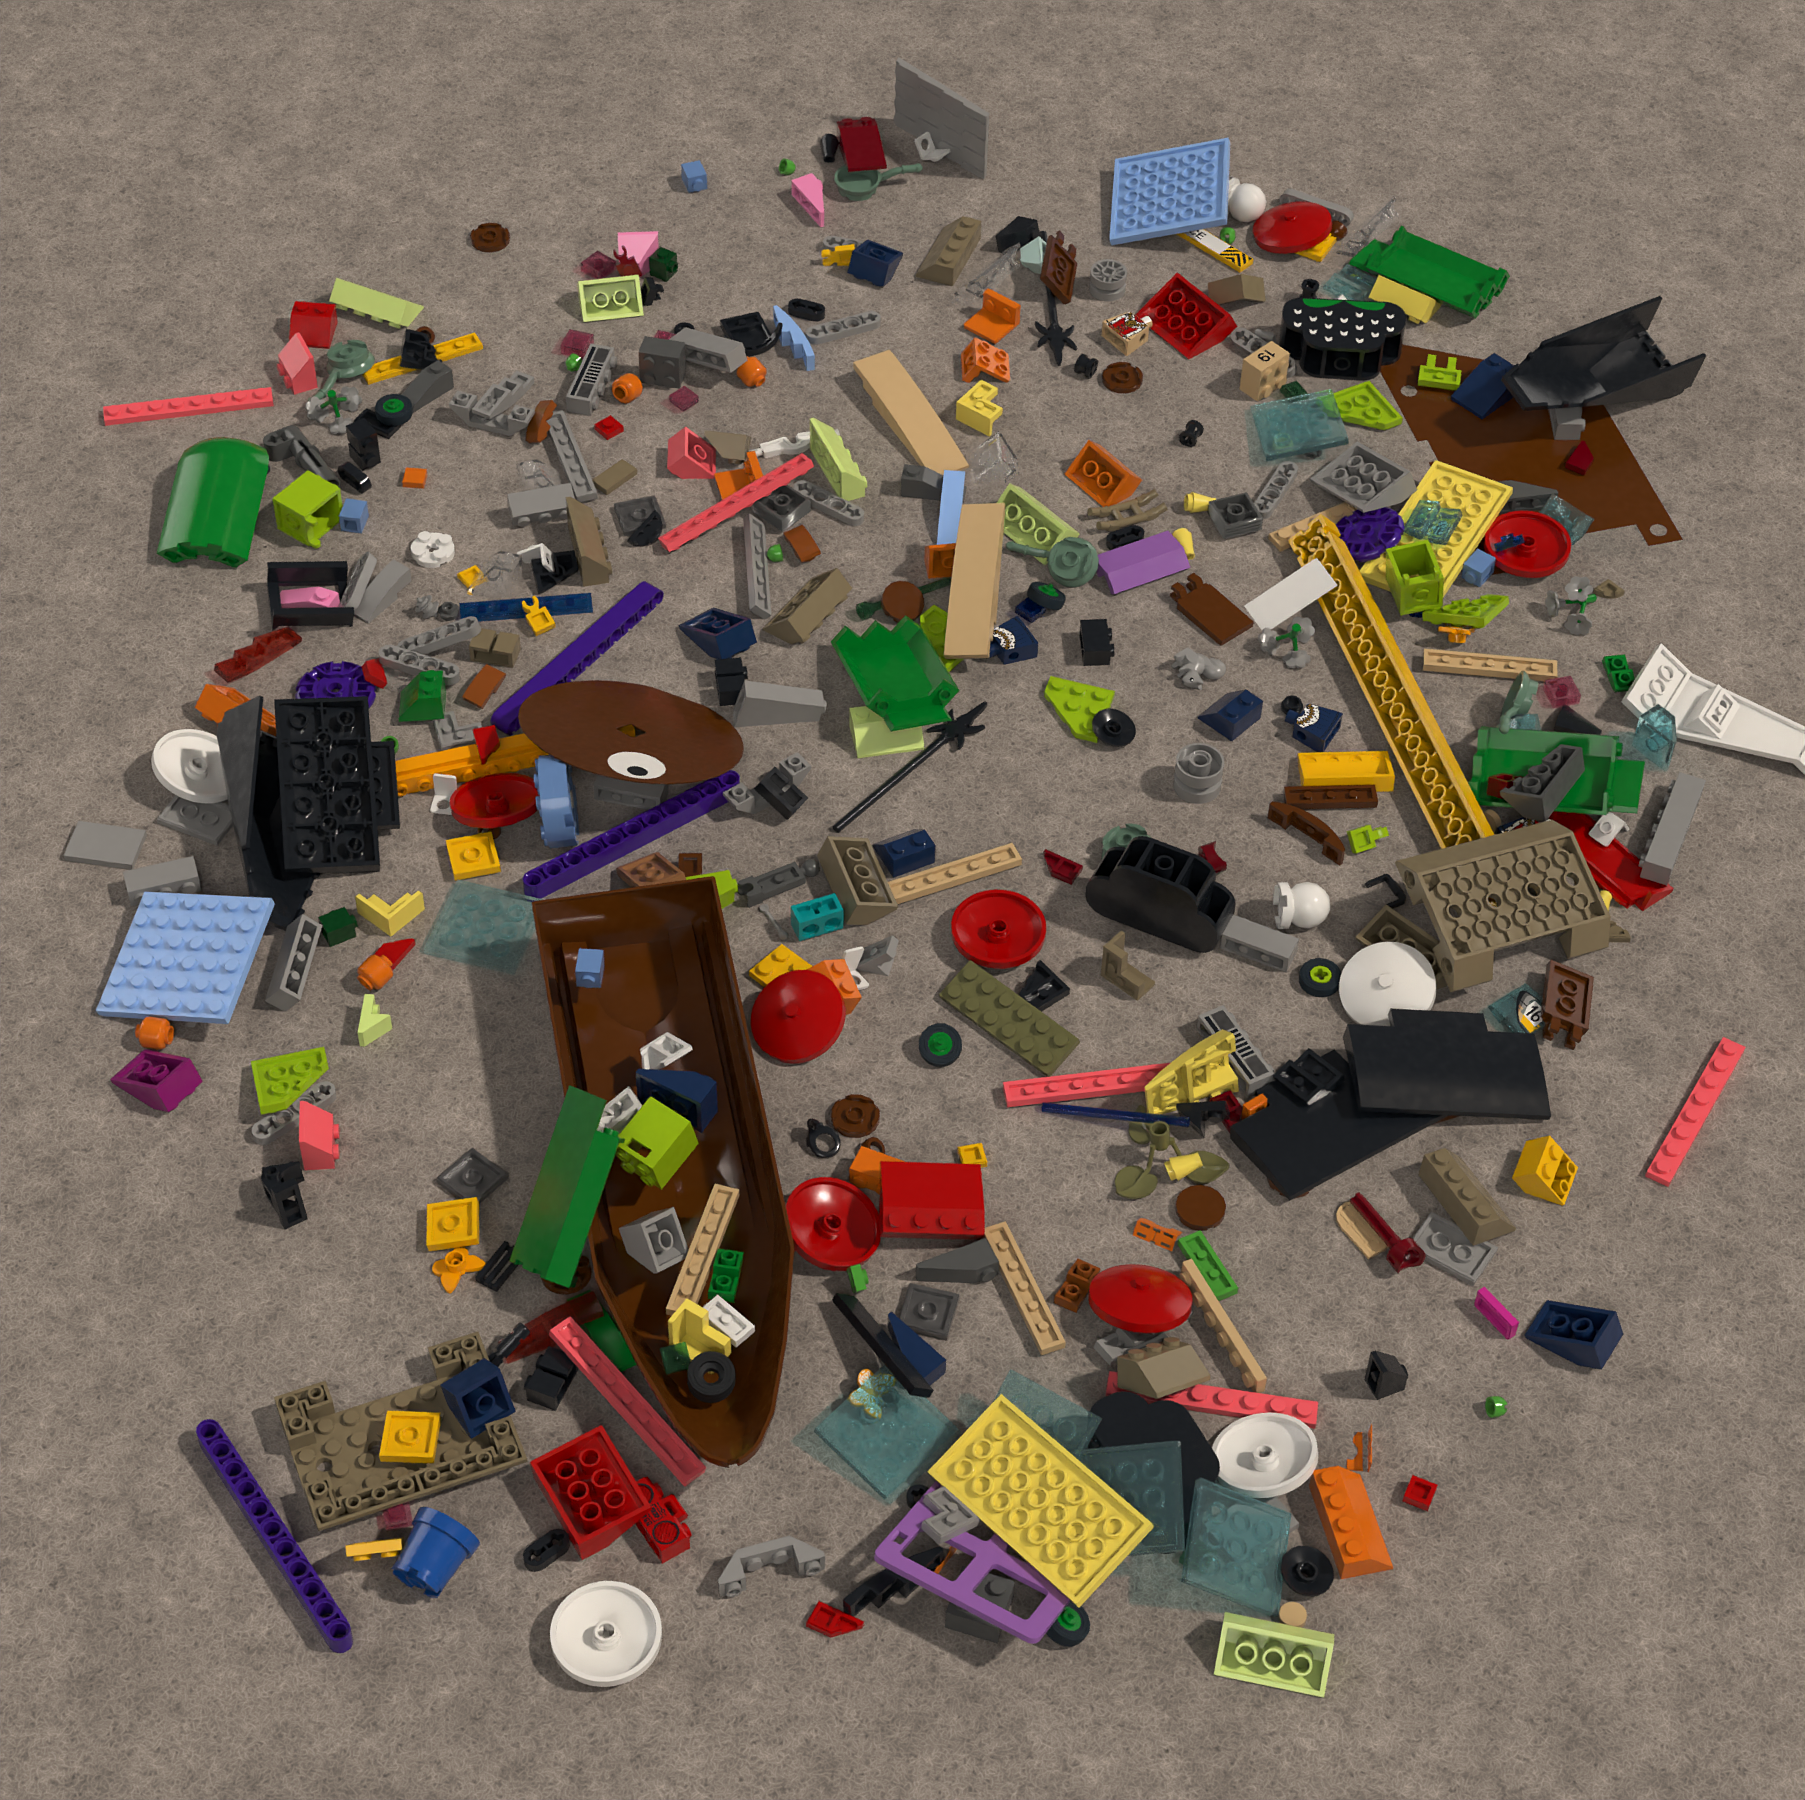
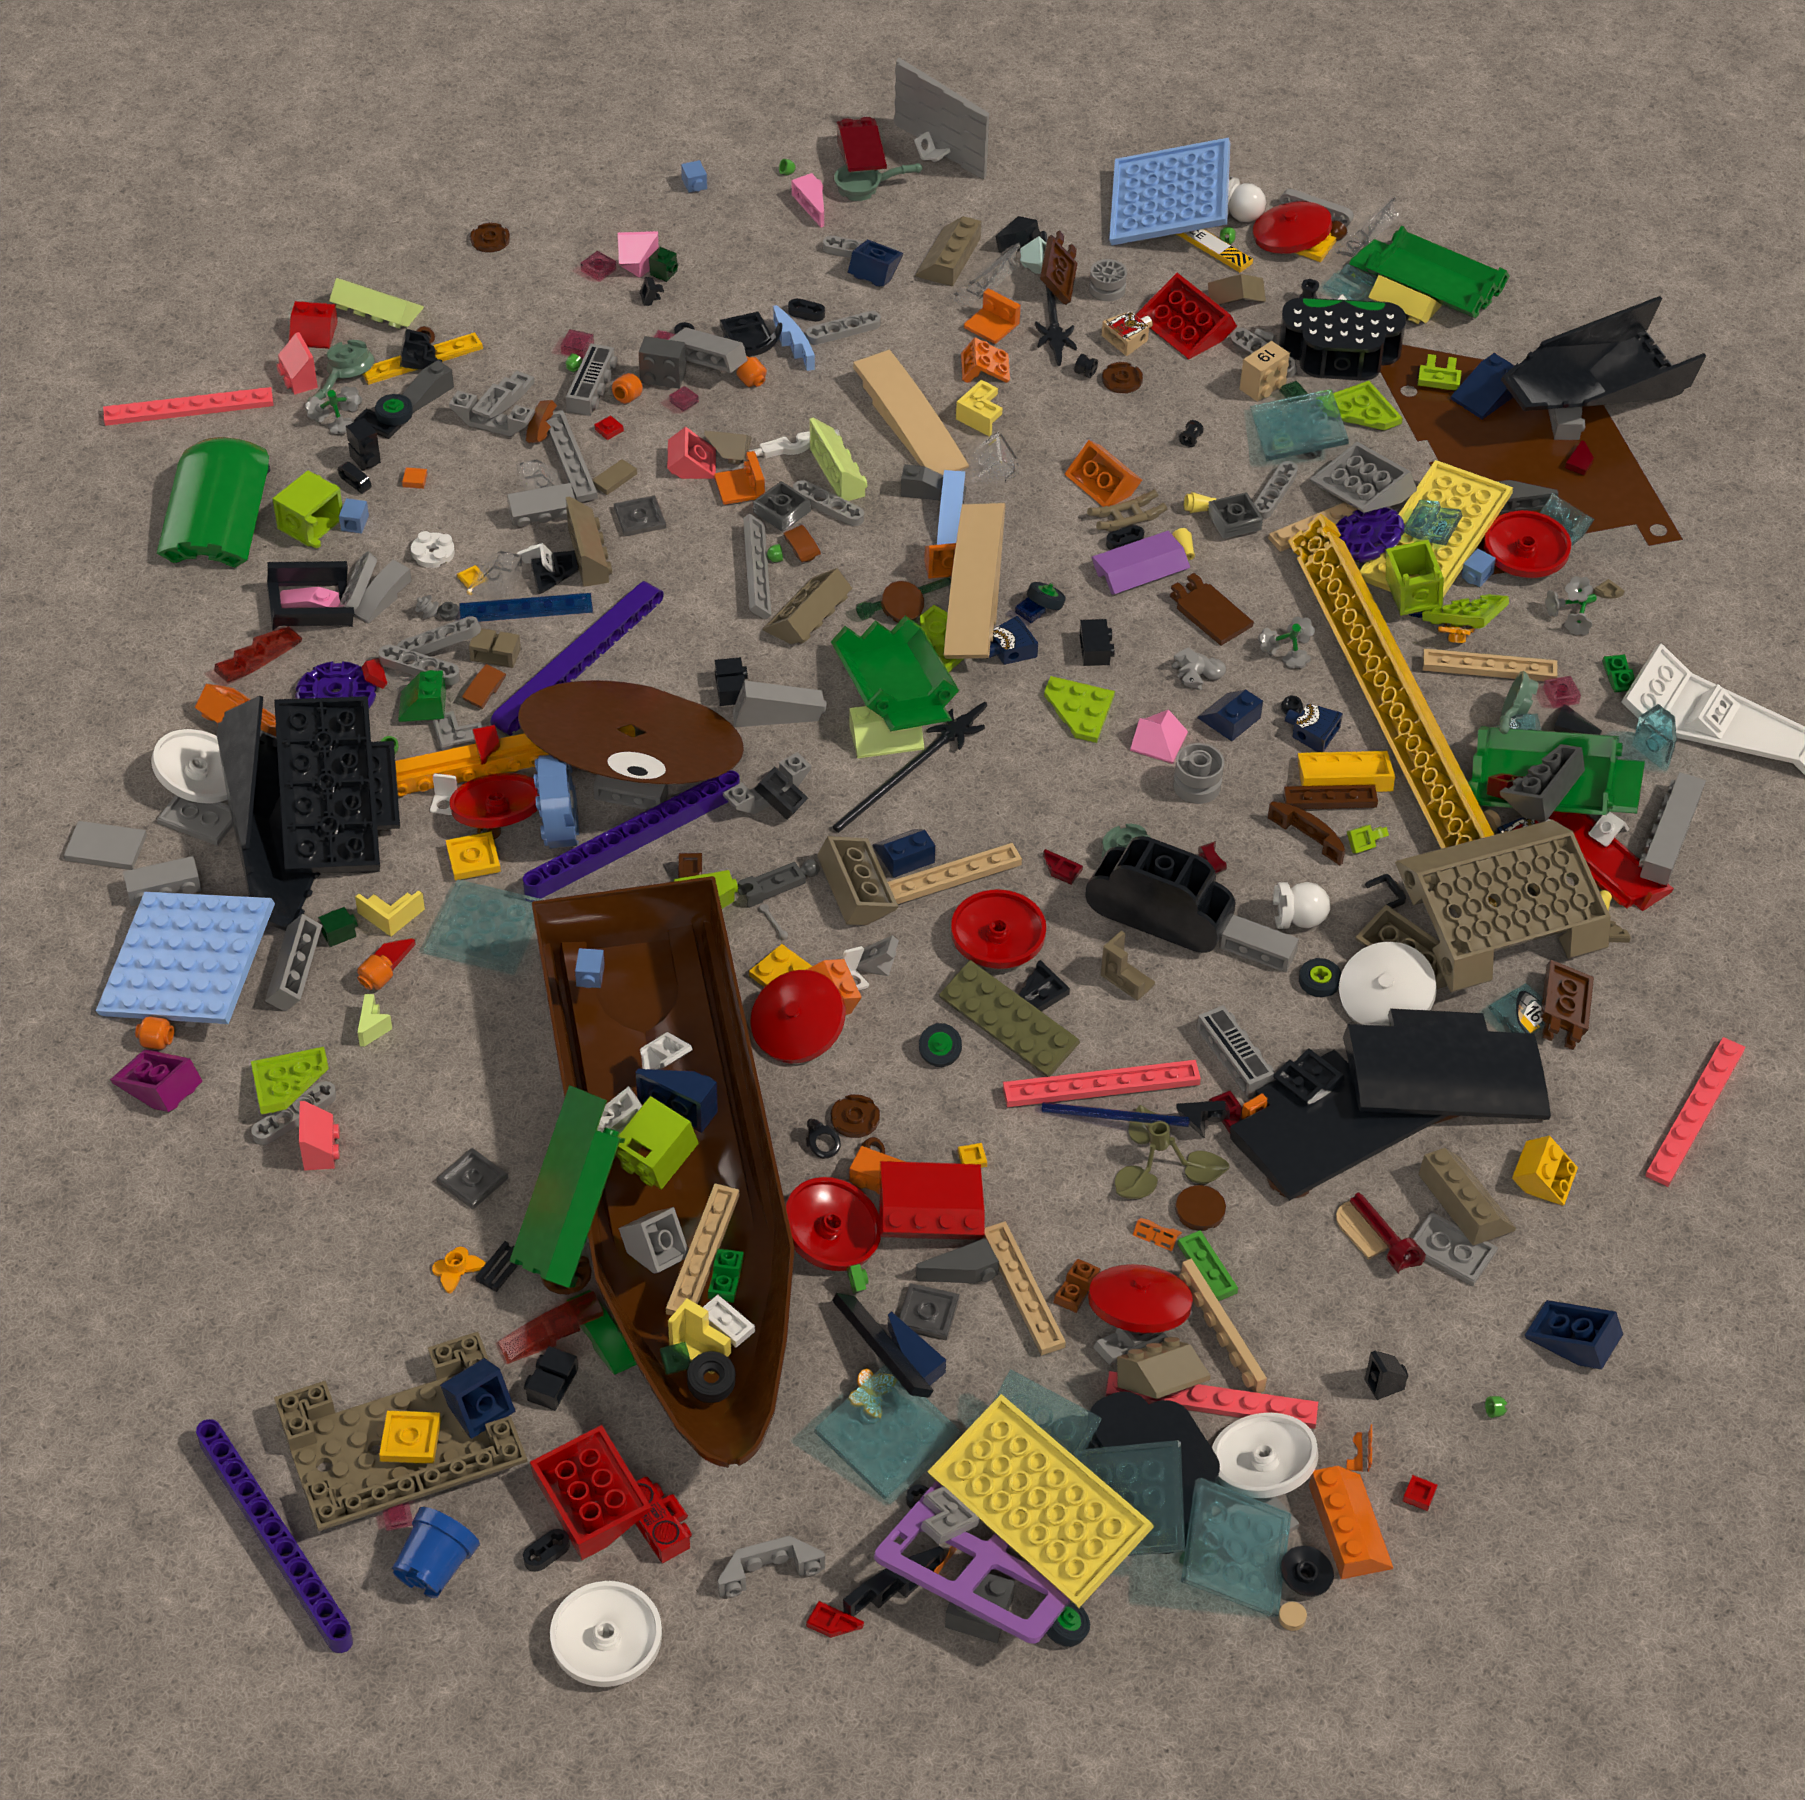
black tile [261,1161,308,1230] -> none
dark grey piece [263,425,341,488] -> none
yellow plate [345,1537,404,1561] -> none
yellow plate [426,1197,479,1251] -> none
black axle [488,1322,530,1367] -> none
yellow plate [522,596,556,636] -> none
coral plate [549,1316,706,1487] -> none
yellowish green slope [577,275,644,322] -> none
dark red plate [613,245,643,277] -> none
medium nougat tile [616,852,686,887] -> none
black tile [627,510,663,547] -> none
coral plate [658,453,814,552] -> none
dark blue slope [679,607,757,659] -> none
teal brick [791,893,844,941] -> none
black cone [820,134,839,163] -> none
yellow plate [821,244,855,266] -> none
yellowish green slope [997,483,1080,565] -> none
sand green piece [1006,537,1099,587] -> none
black dish [1092,709,1136,747] -> none
light yellow wedge [1144,1029,1239,1118] -> none
light yellow cone [1164,1152,1203,1181] -> none
yellowish green slope [1214,1612,1334,1698] -> none
white piece [1244,558,1338,630] -> none
dark pink tile [1474,1286,1519,1340] -> none
clear blue plate [1494,533,1525,552] -> none
none -> bright pink slope [1130,709,1188,764]

